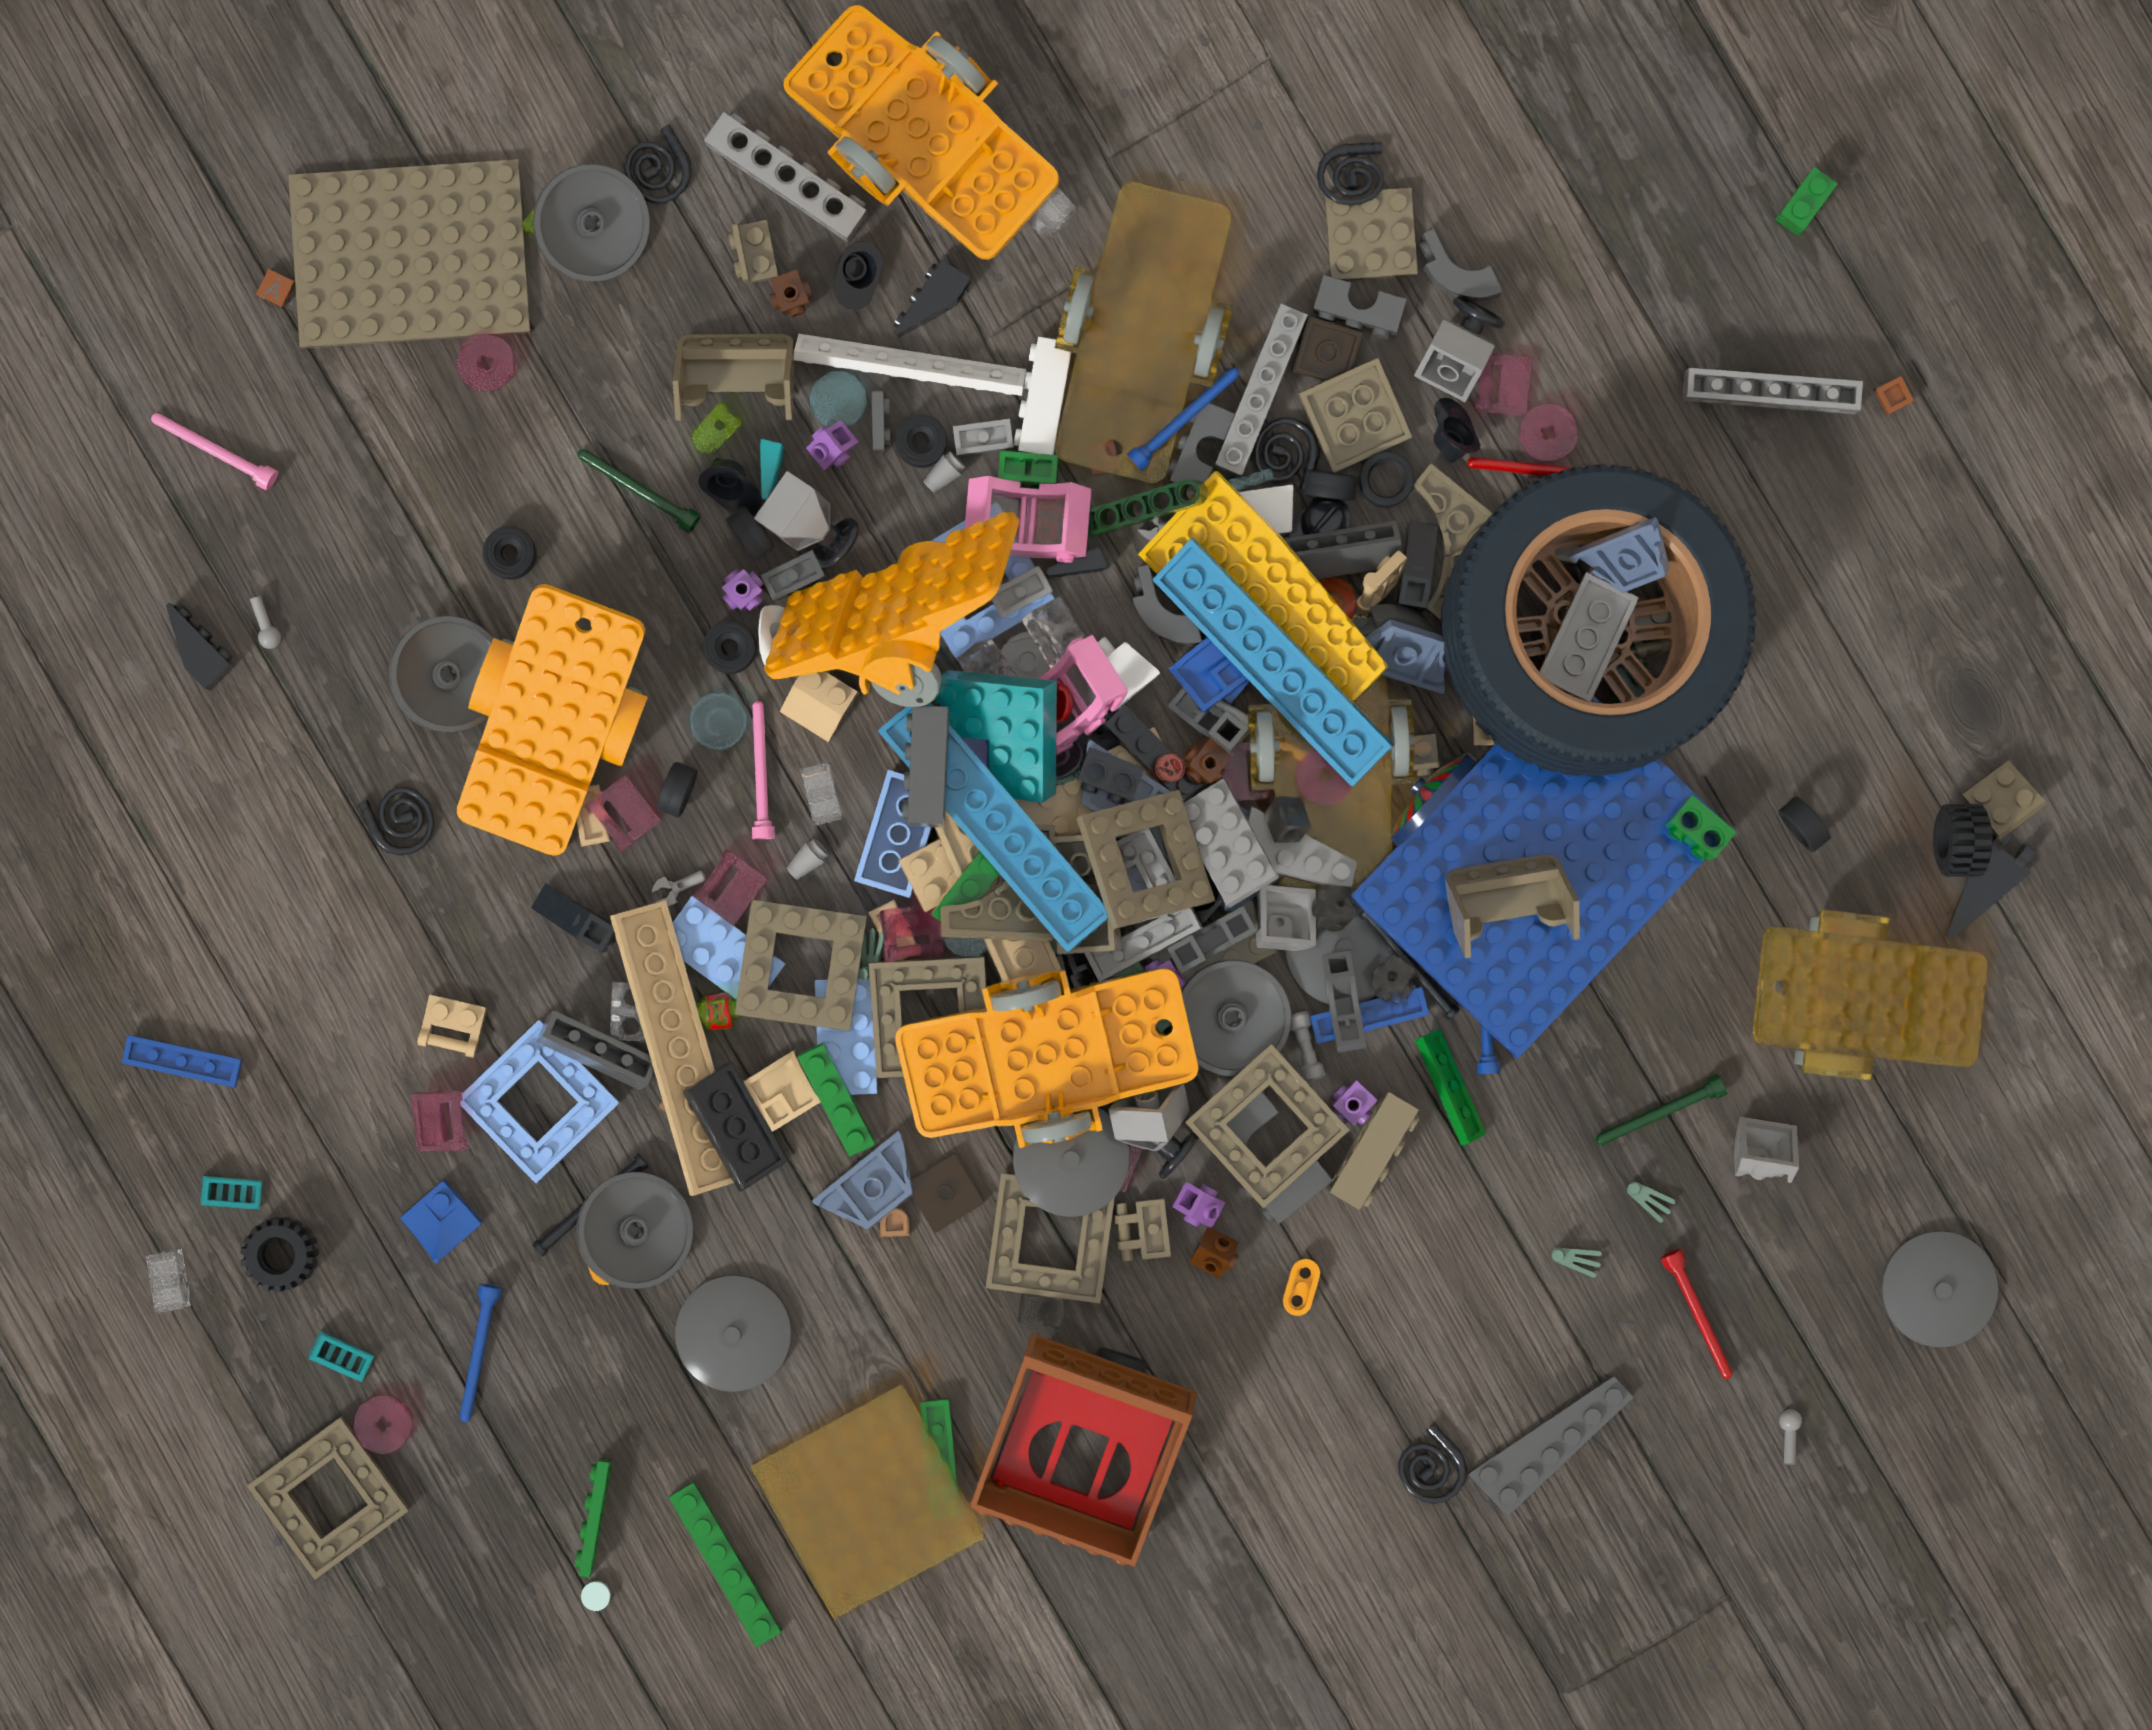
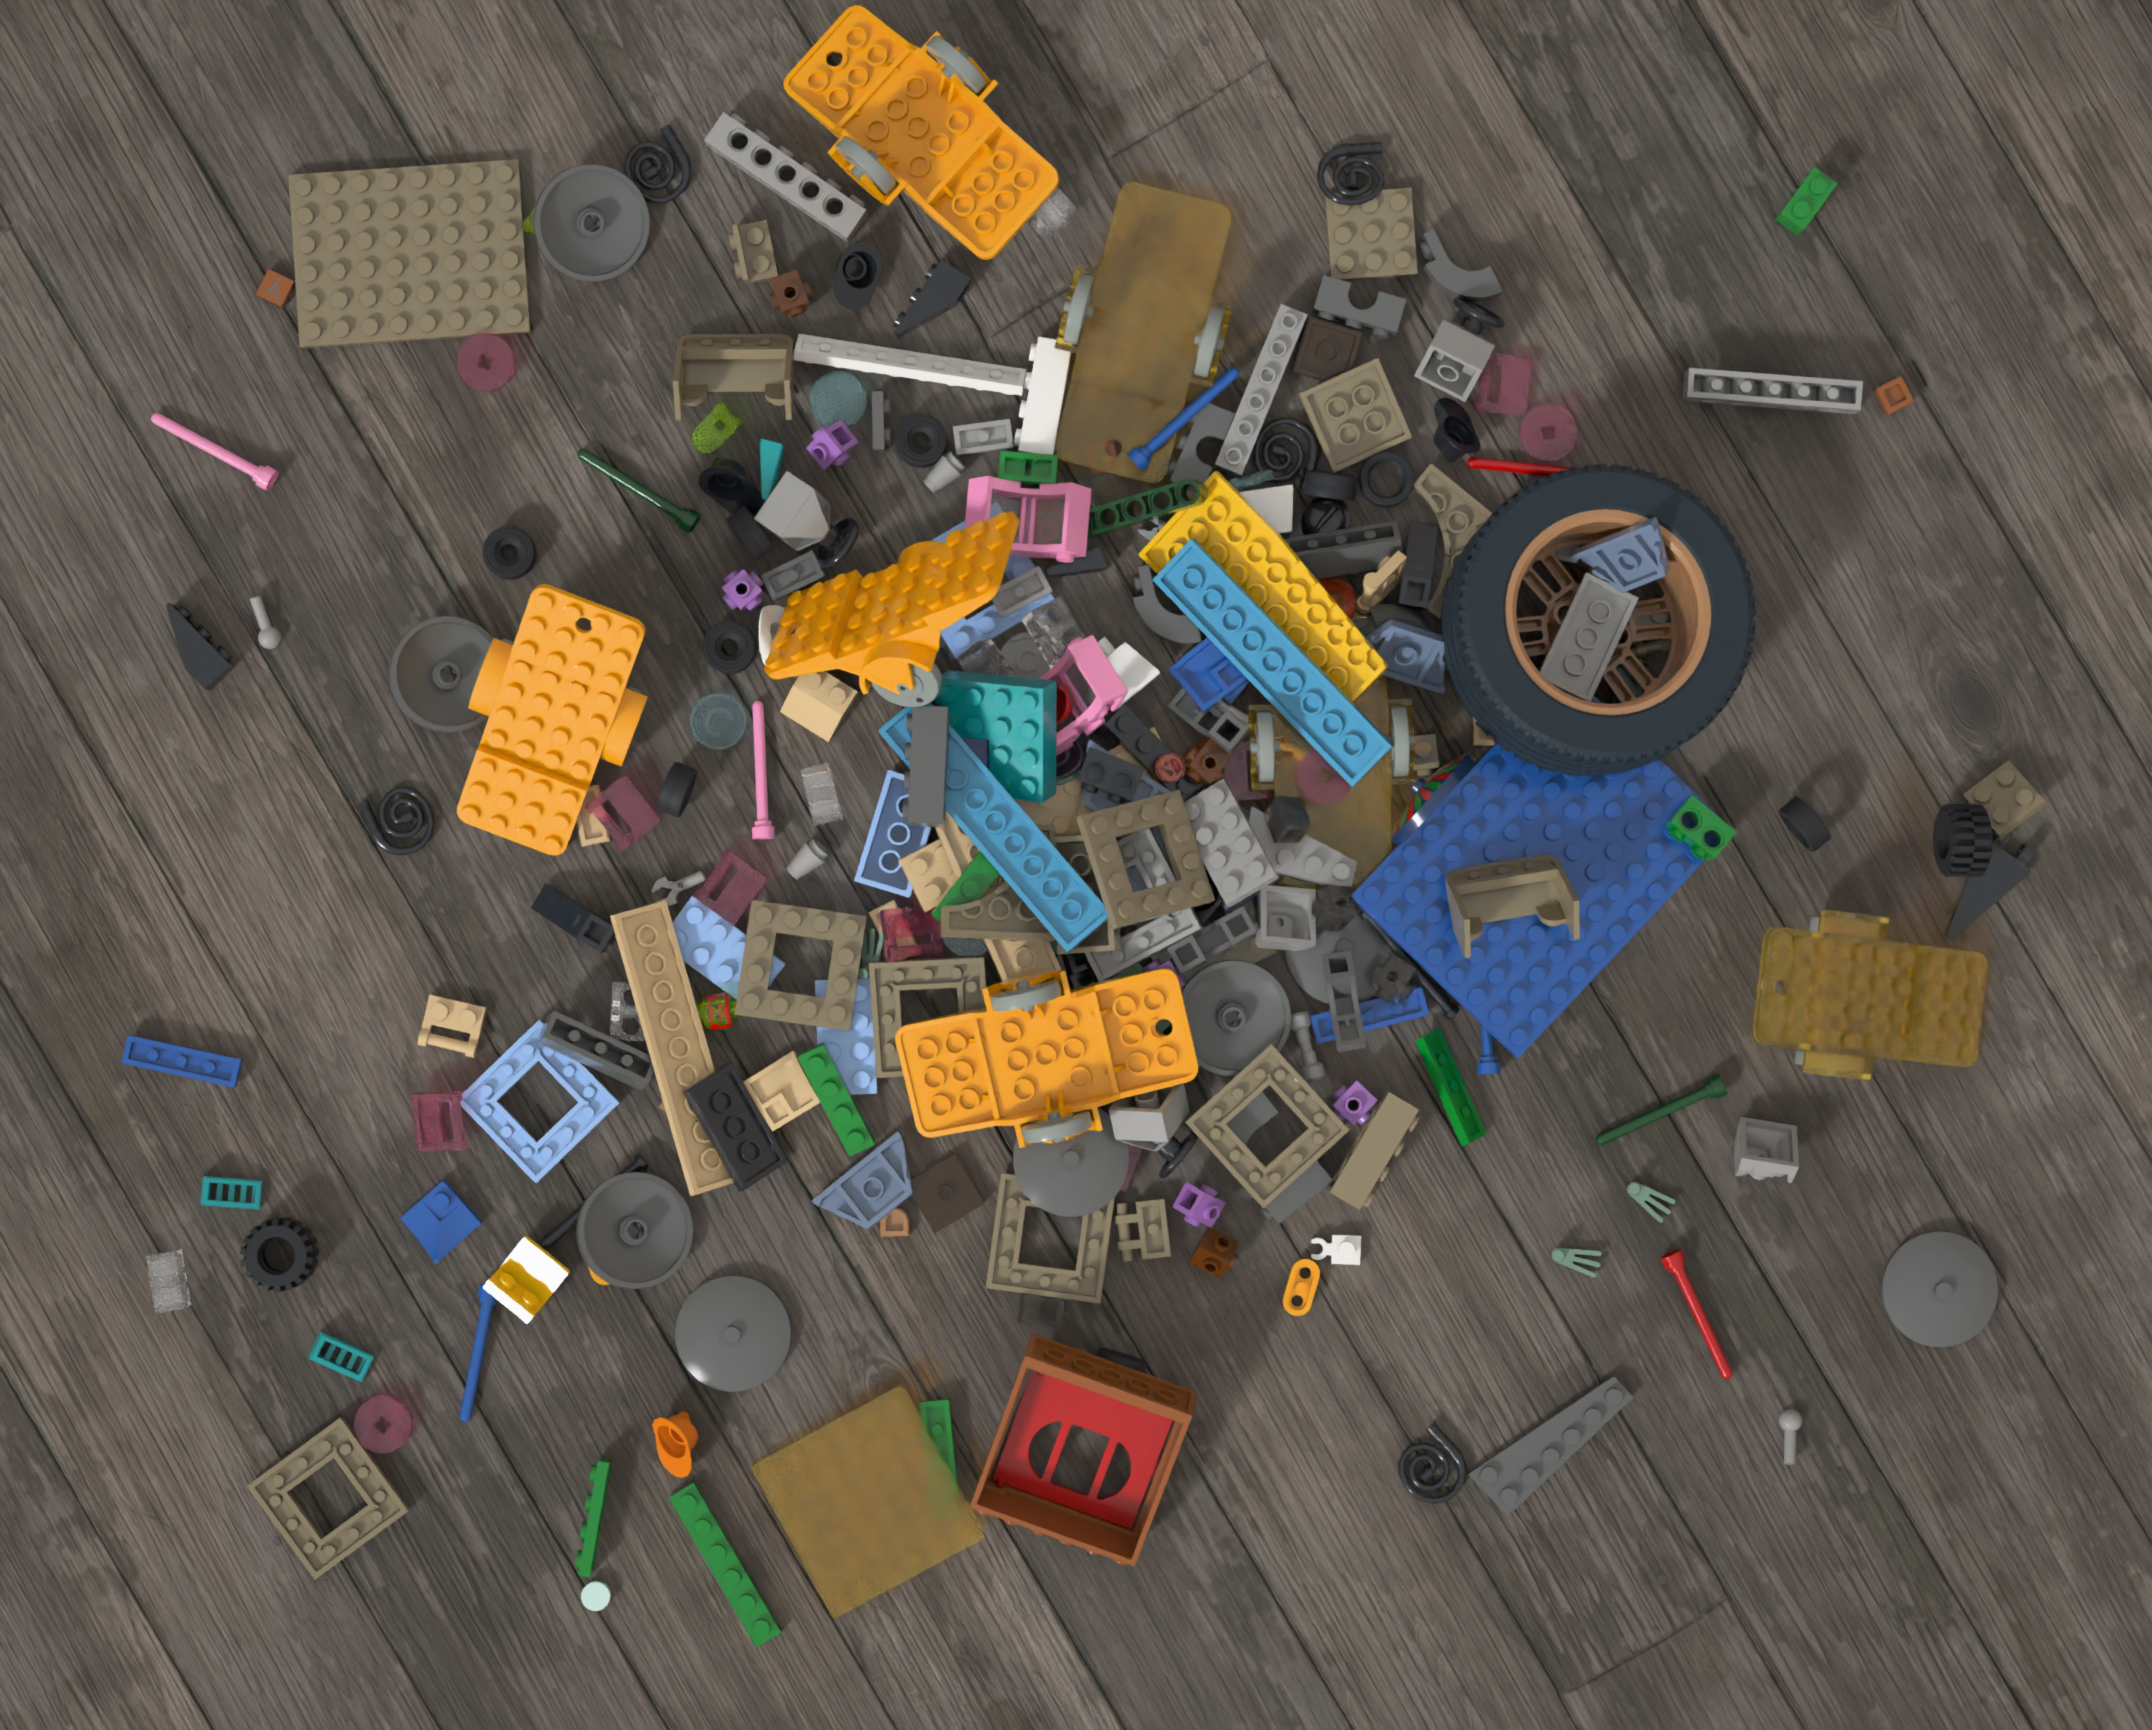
none -> bracket [482,1236,570,1324]
none -> orange piece [652,1412,698,1478]
none -> white plate [1311,1234,1361,1265]

